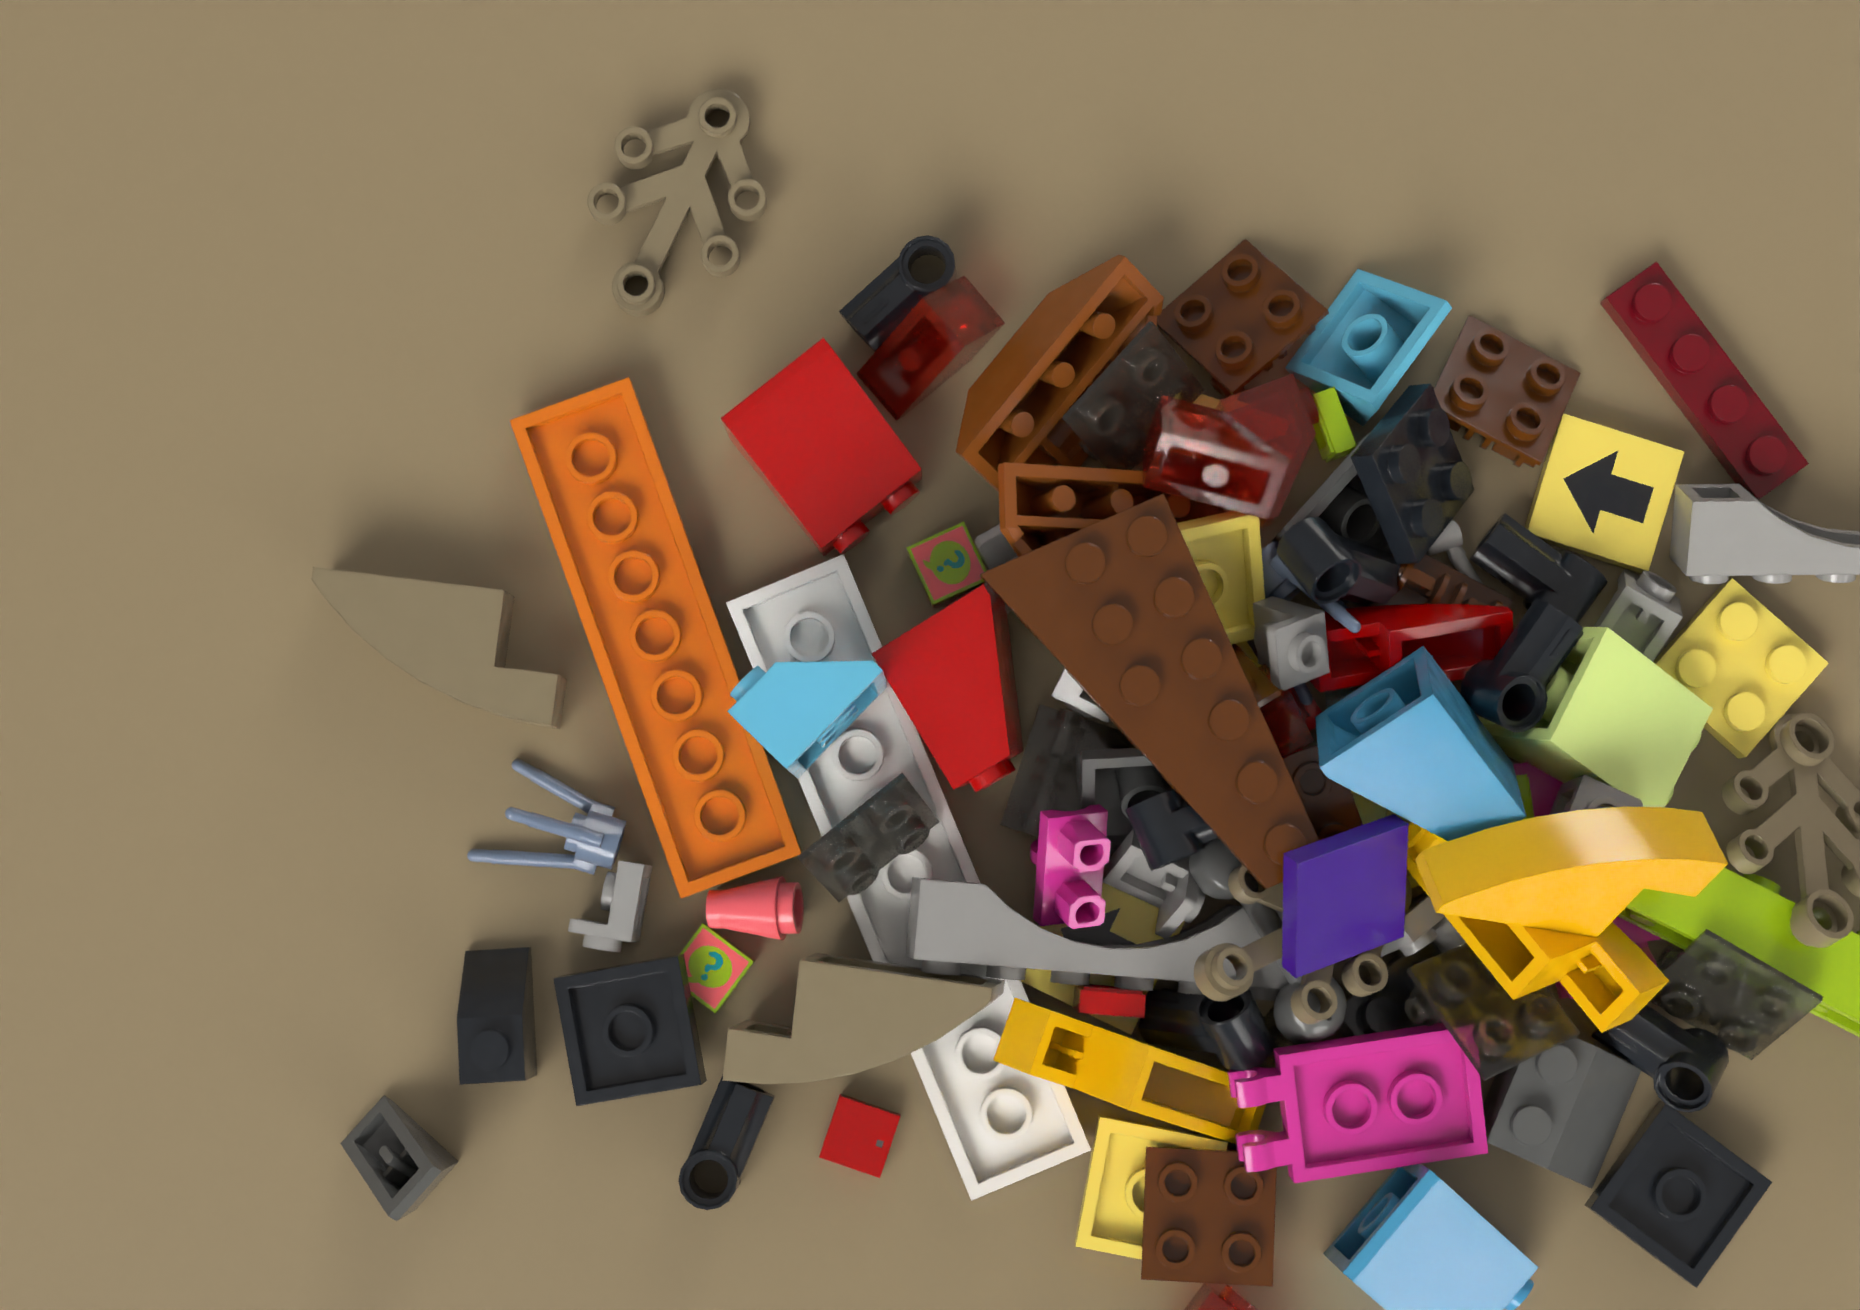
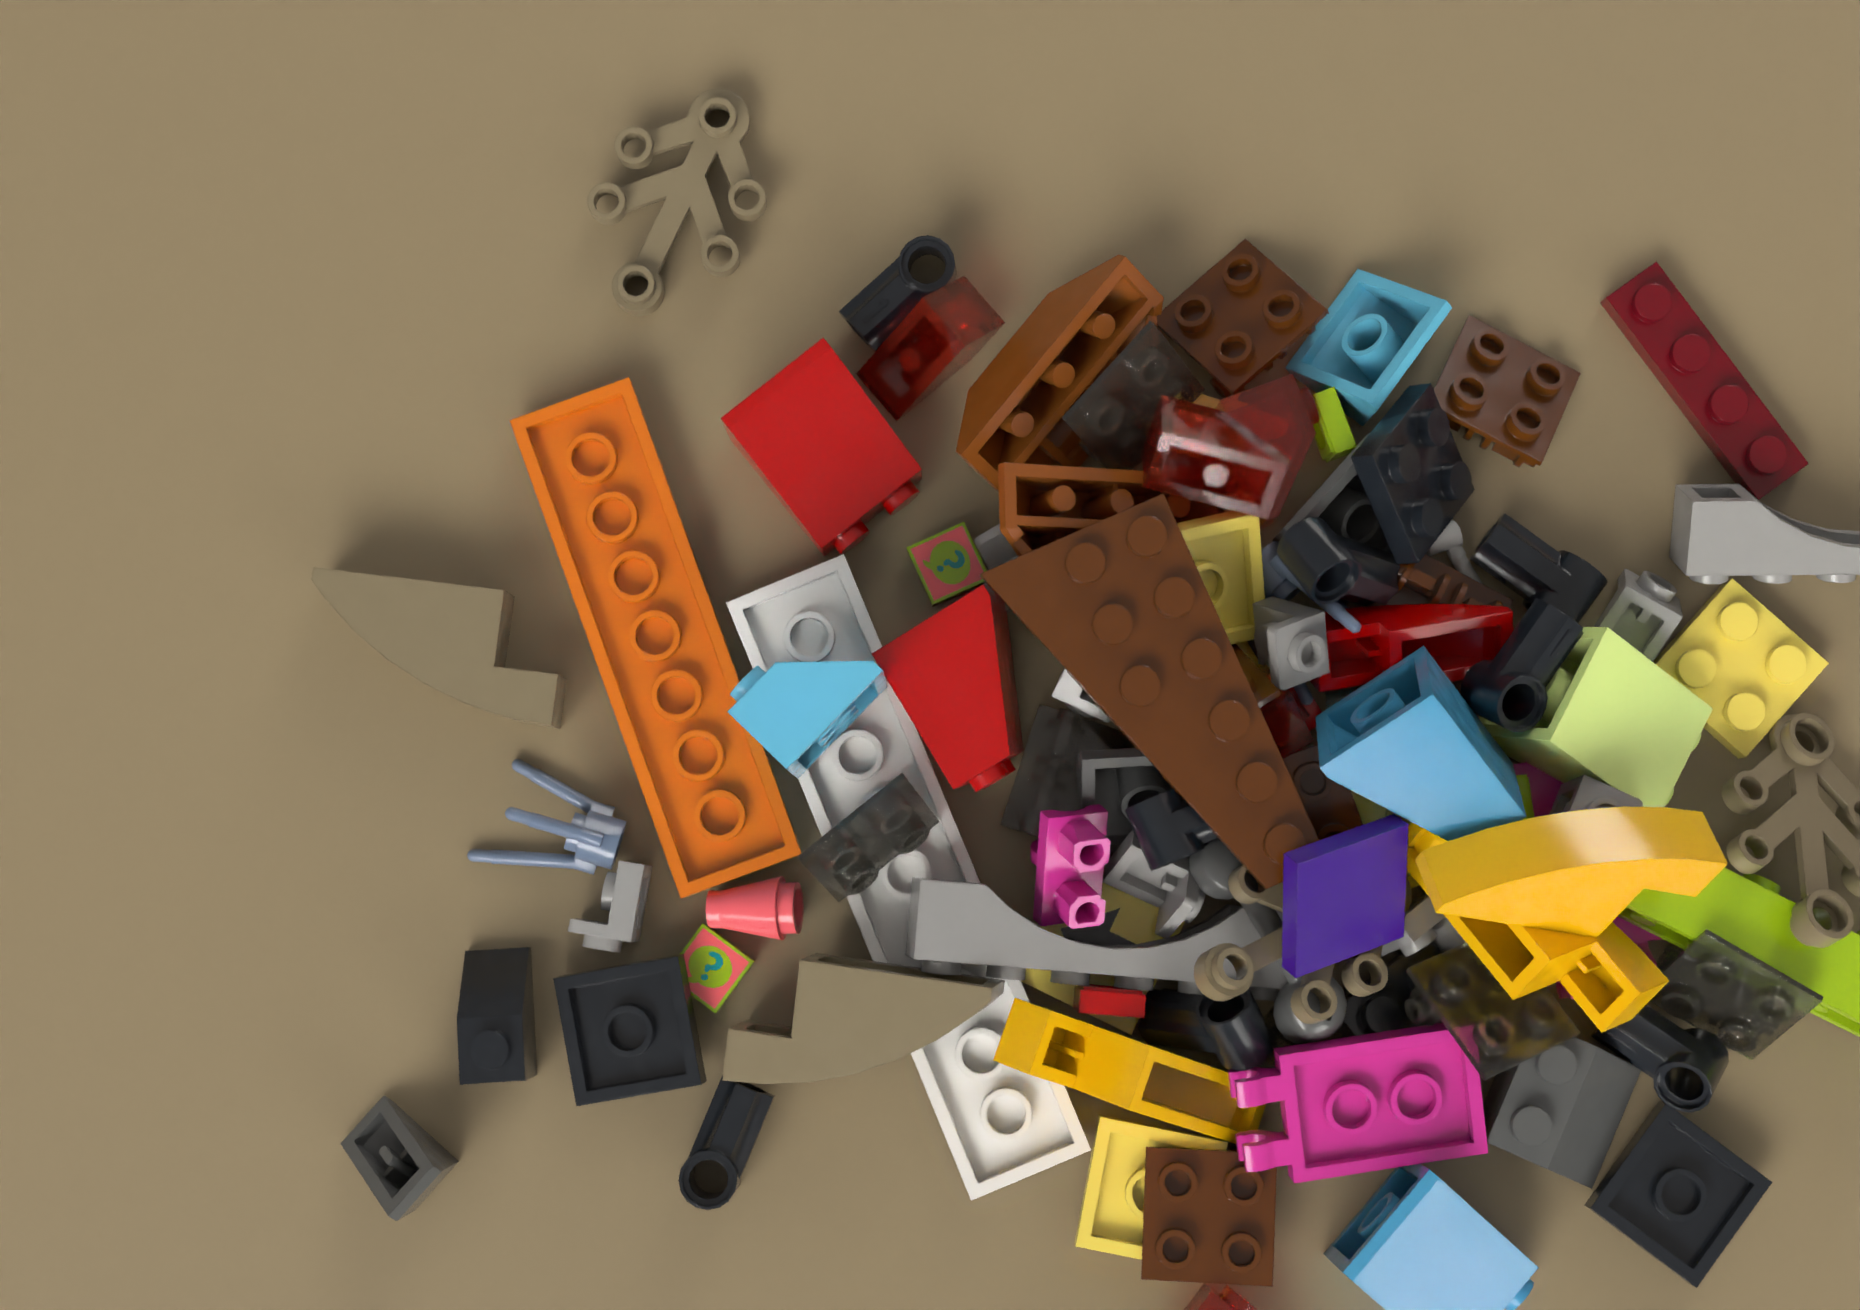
red tile [819,1094,901,1178] -> none
light yellow tile [1525,413,1685,573] -> none

